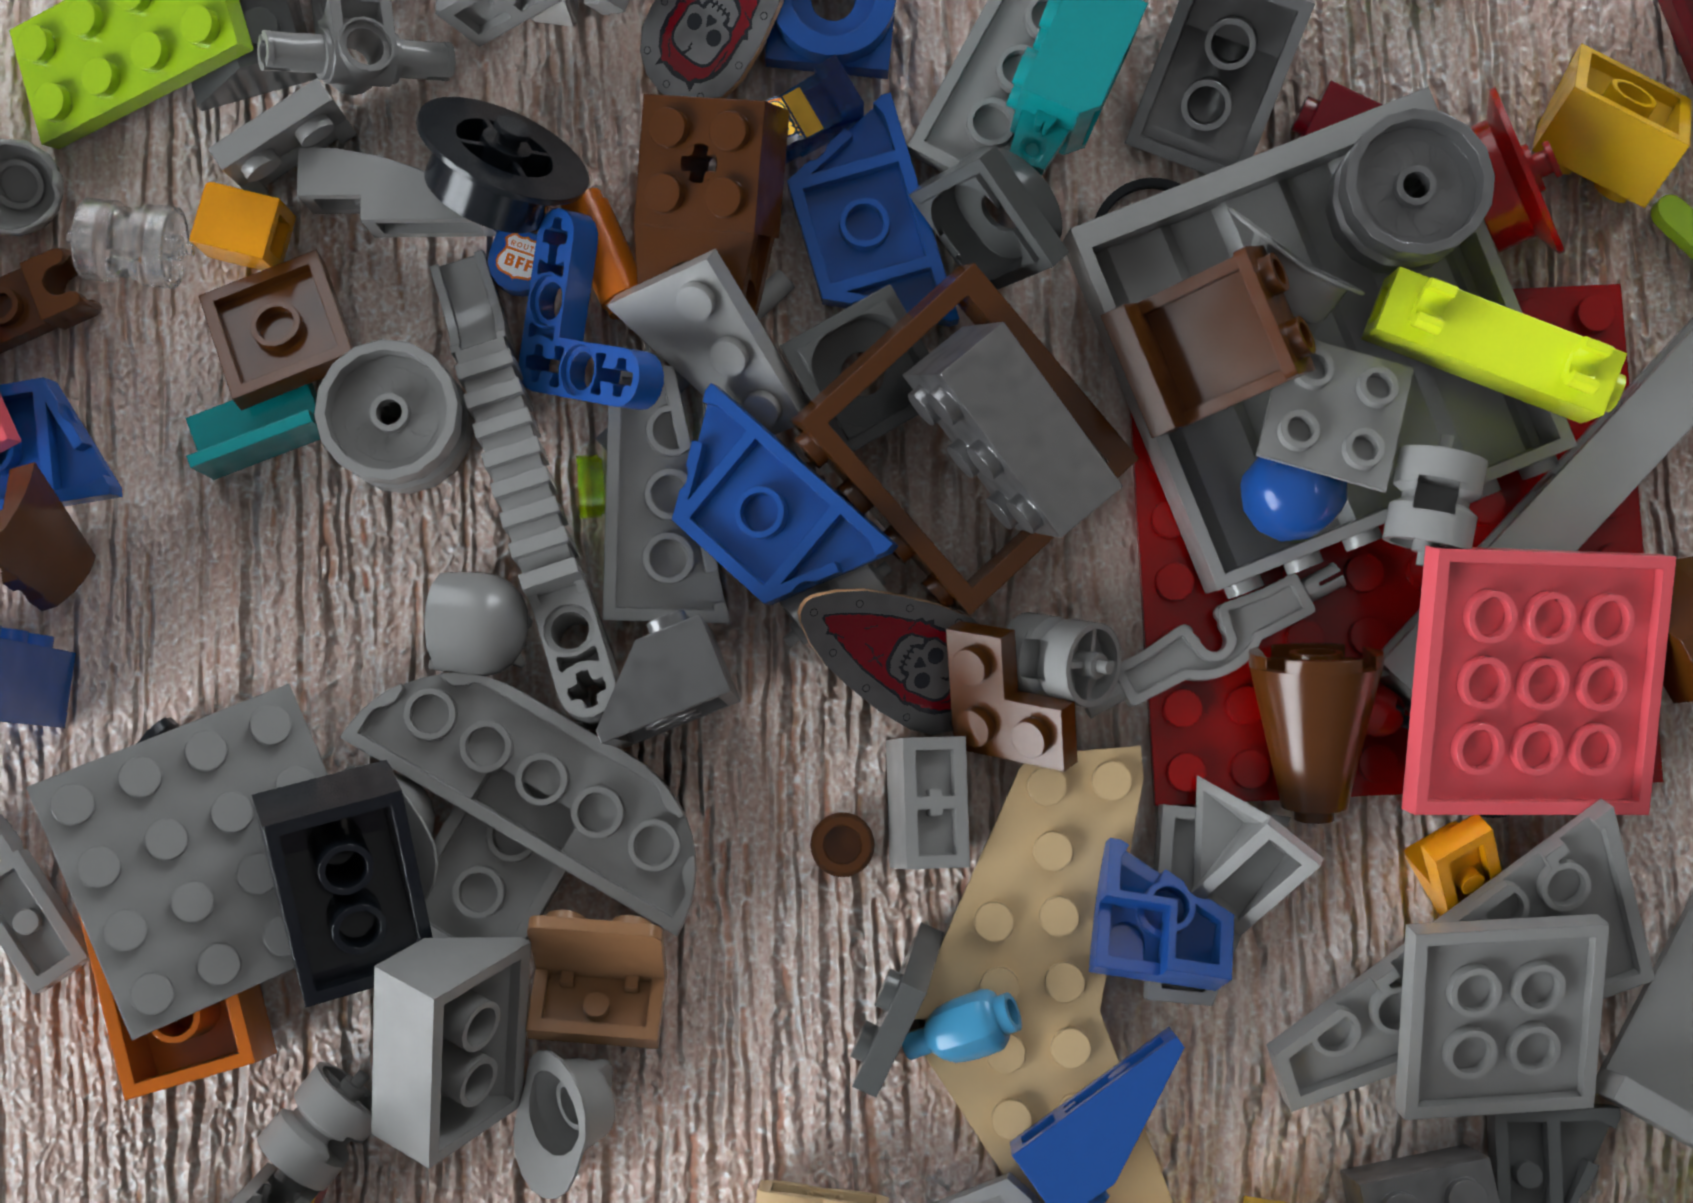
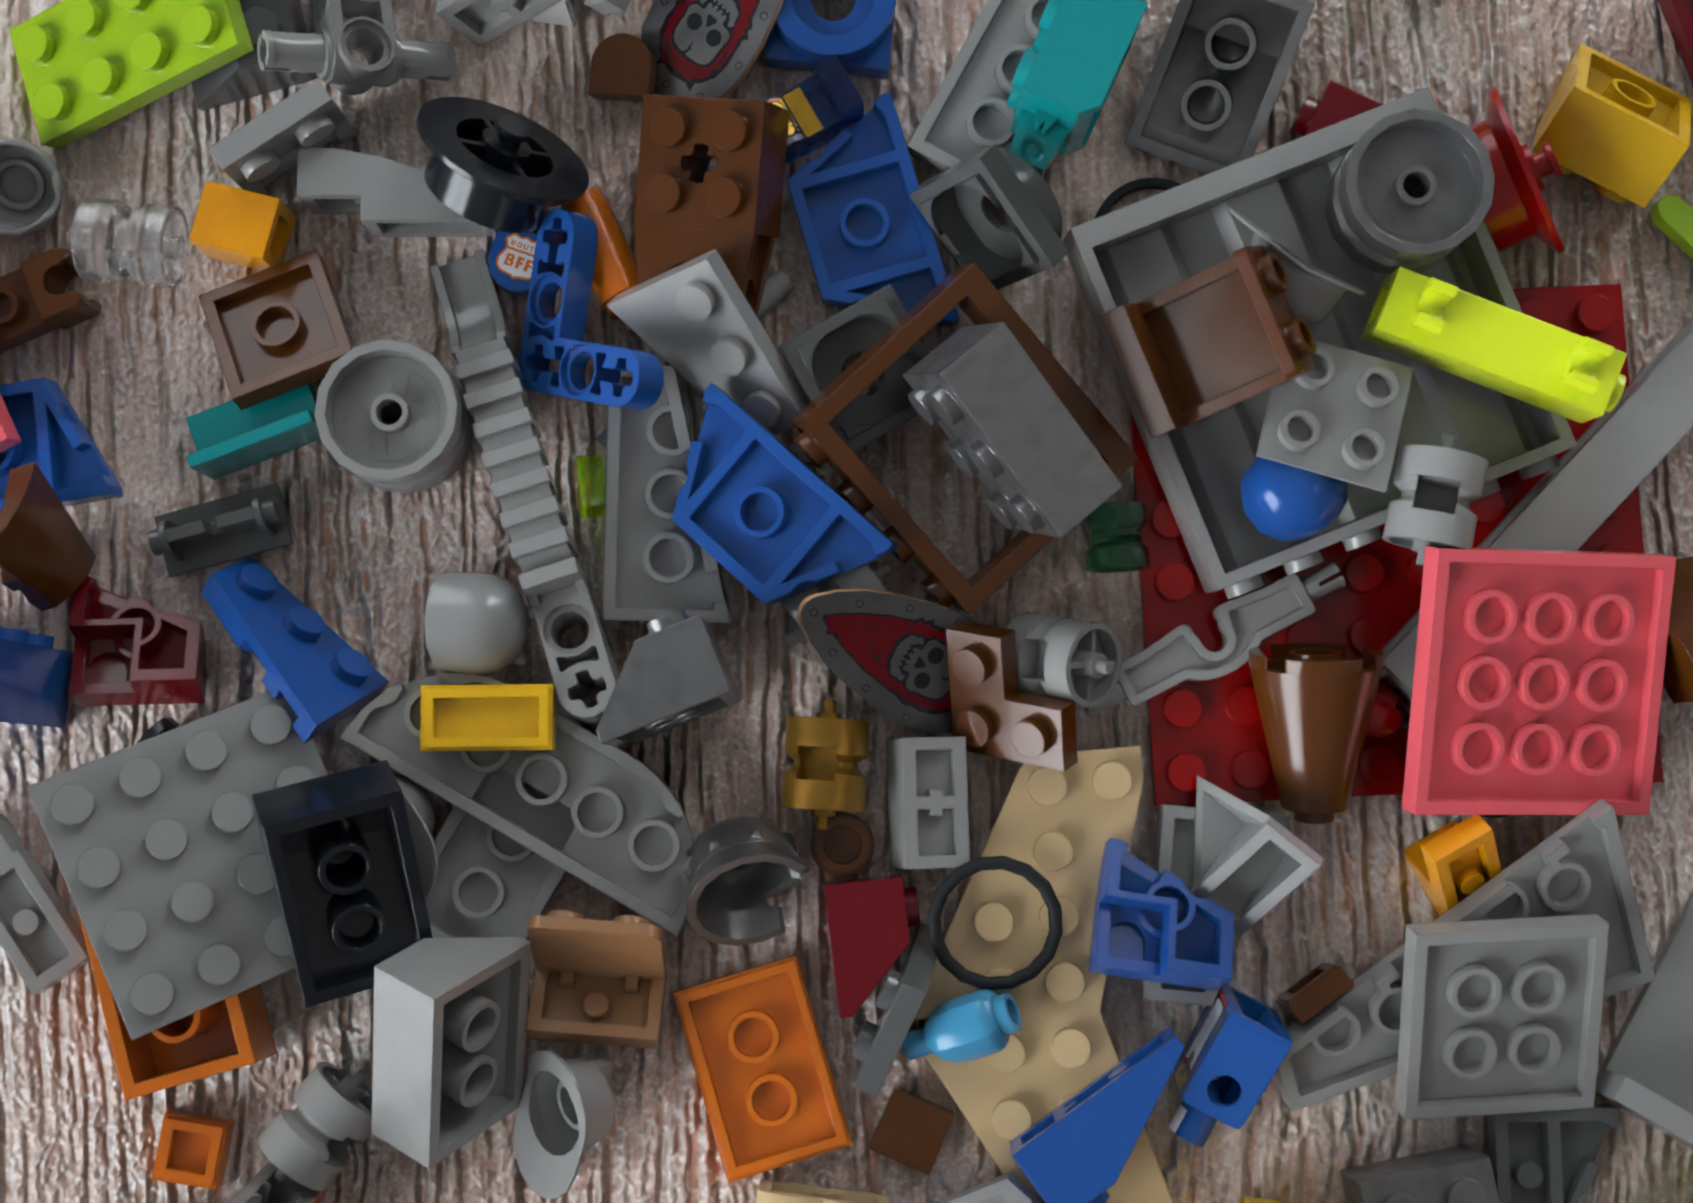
none -> dark red slope [68,576,206,707]
none -> dark grey hinge [148,483,294,578]
none -> orange tile [152,1110,235,1190]
none -> blue wing [200,556,389,744]
none -> yellow tile [420,684,556,752]
none -> reddish brown tile [588,33,657,102]
none -> orange tile [673,954,853,1183]
none -> flat silver helmet [684,817,807,946]
none -> pearl gold wheel [781,700,870,830]
none -> dark red slope [824,874,921,1018]
none -> reddish brown tile [869,1085,955,1175]
none -> black piece [927,856,1063,990]
none -> clear green wheel [1083,501,1150,573]
none -> blue torso [1169,984,1293,1147]
none -> reddish brown tile [1276,962,1354,1024]

